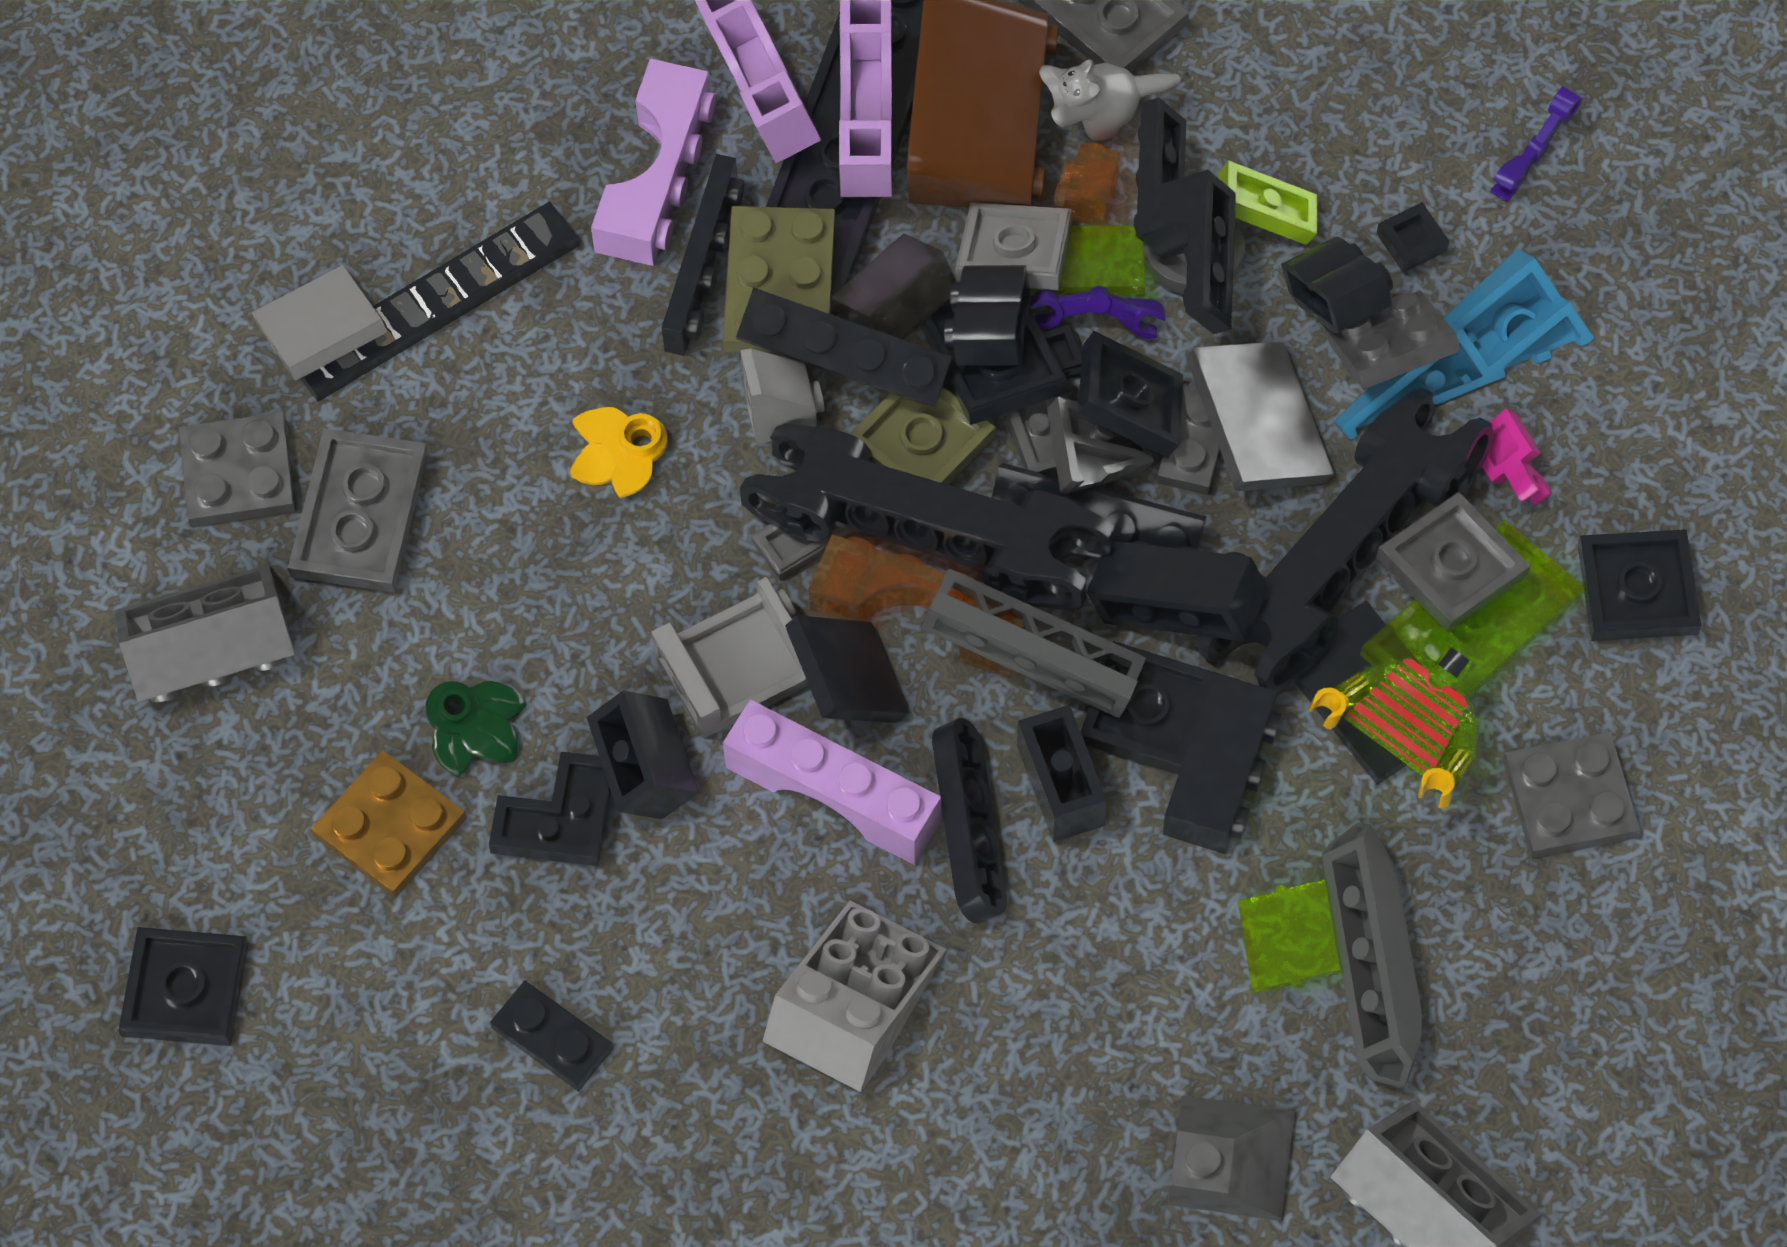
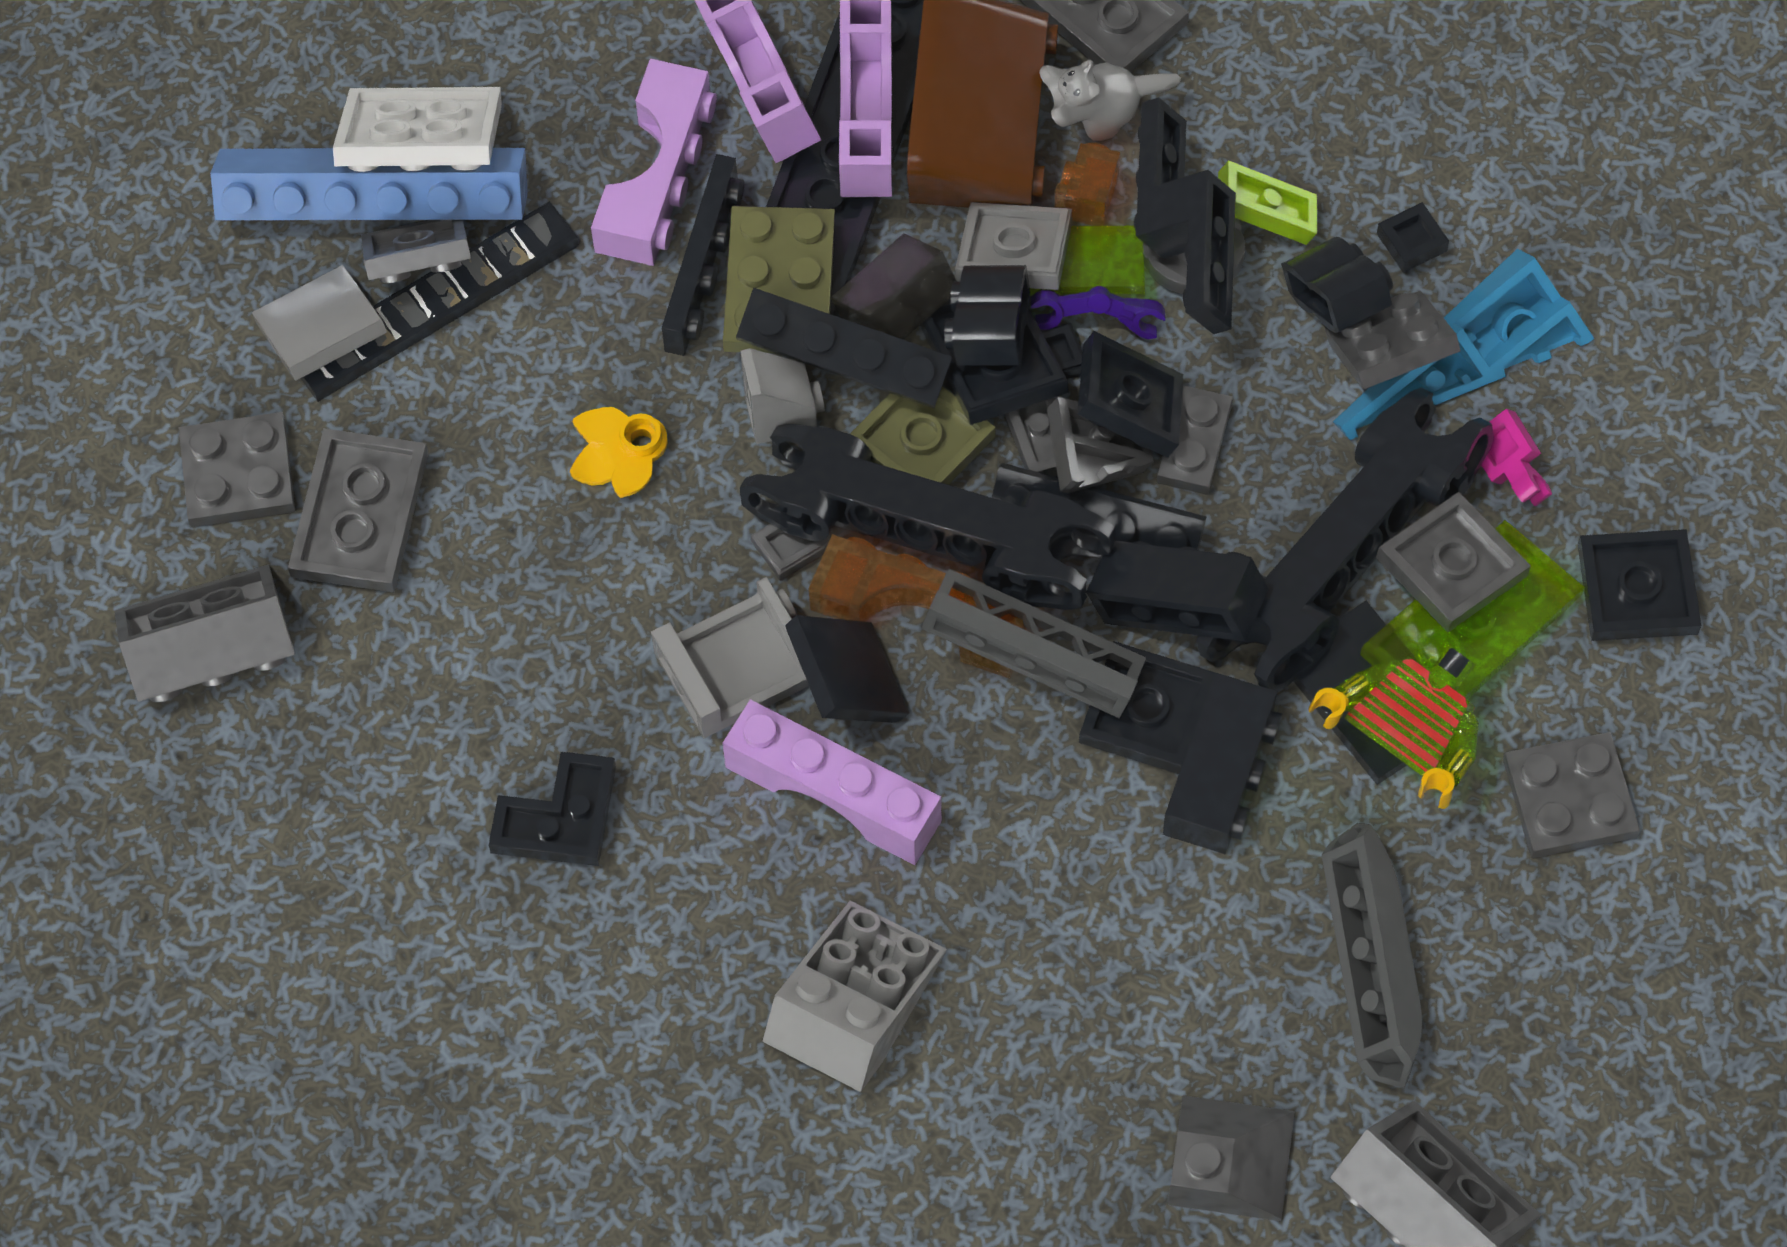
black tile [118,927,249,1046] -> none
pearl gold plate [311,750,467,898] -> none
dark green plate [425,681,526,777] -> none
black plate [490,980,613,1092] -> none
black brick [586,690,700,819] -> none
black beam [932,718,1007,924] -> none
black brick [1017,705,1107,842] -> none
flat silver tile [1186,341,1334,491] -> none
clear neon green piece [1238,879,1343,993] -> none
dark purple piece [1490,86,1583,202] -> none
none -> medium blue brick [210,148,528,220]
none -> white plate [333,87,502,172]
none -> flat silver plate [361,220,471,283]

